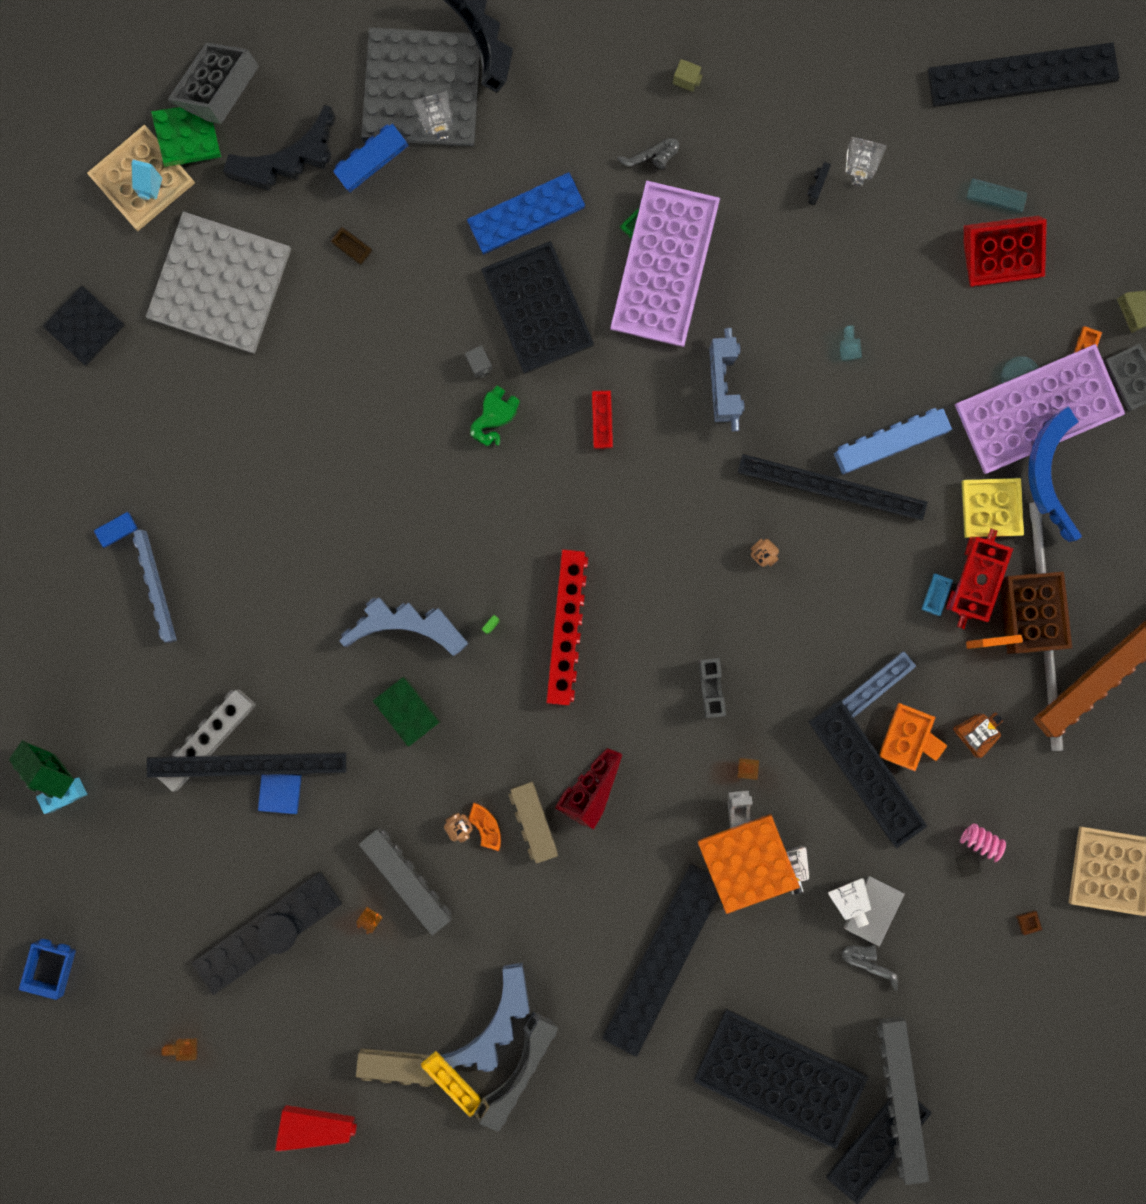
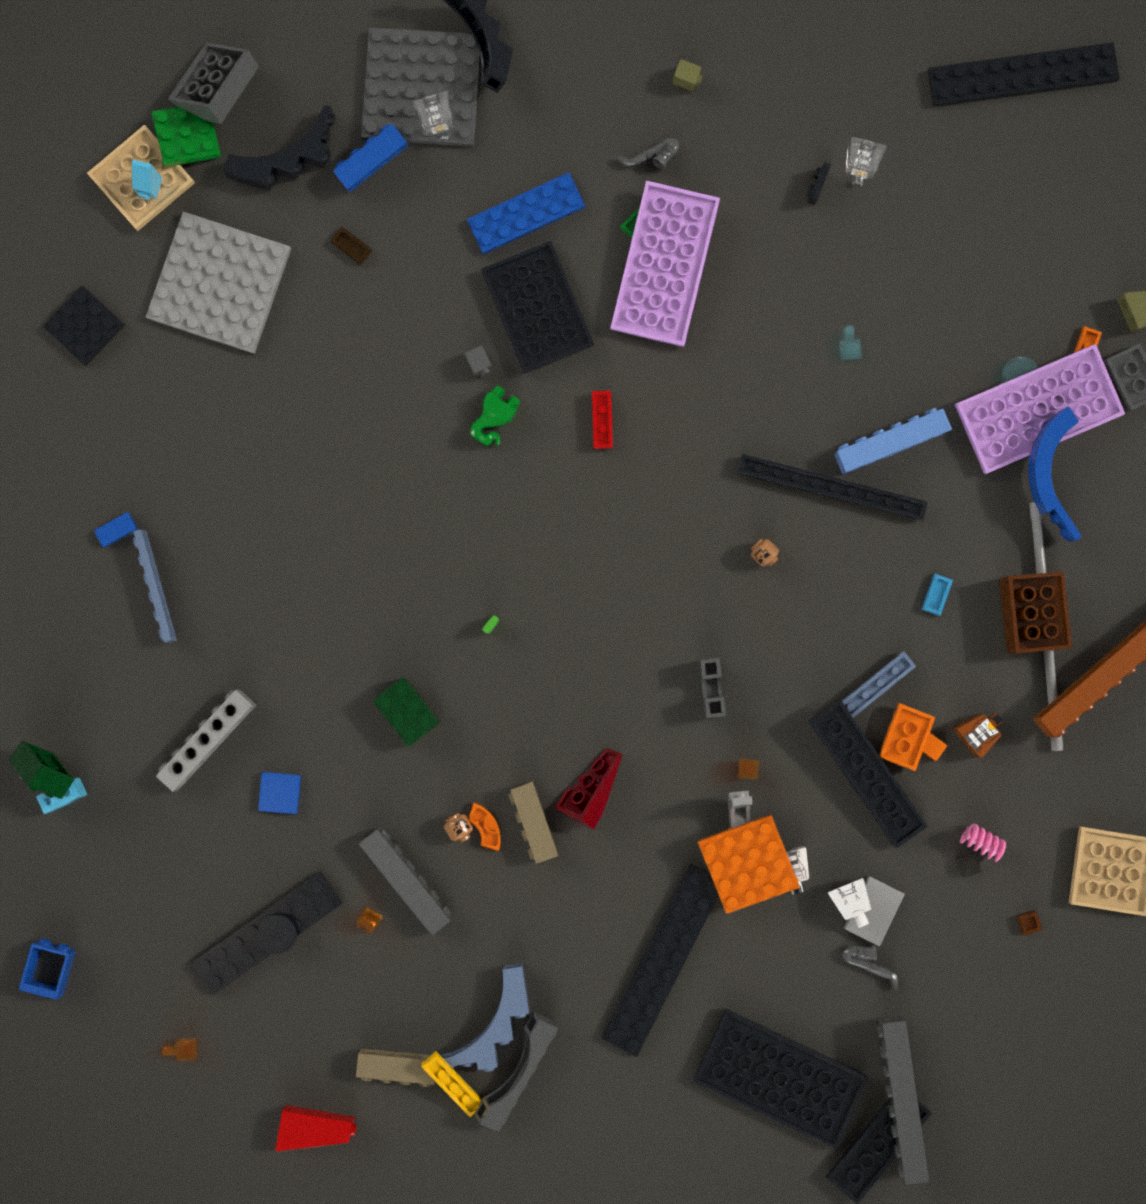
black plate [147,752,346,778] -> none
sand blue arch [339,598,469,656] -> none
red brick [547,549,588,705] -> none
sand blue brick [709,328,745,432] -> none
red brick [946,528,1013,629] -> none
light yellow plate [962,478,1024,538] -> none
red slope [964,216,1047,286] -> none
orange tile [966,635,1023,649] -> none
clear light blue tile [967,179,1028,213] -> none

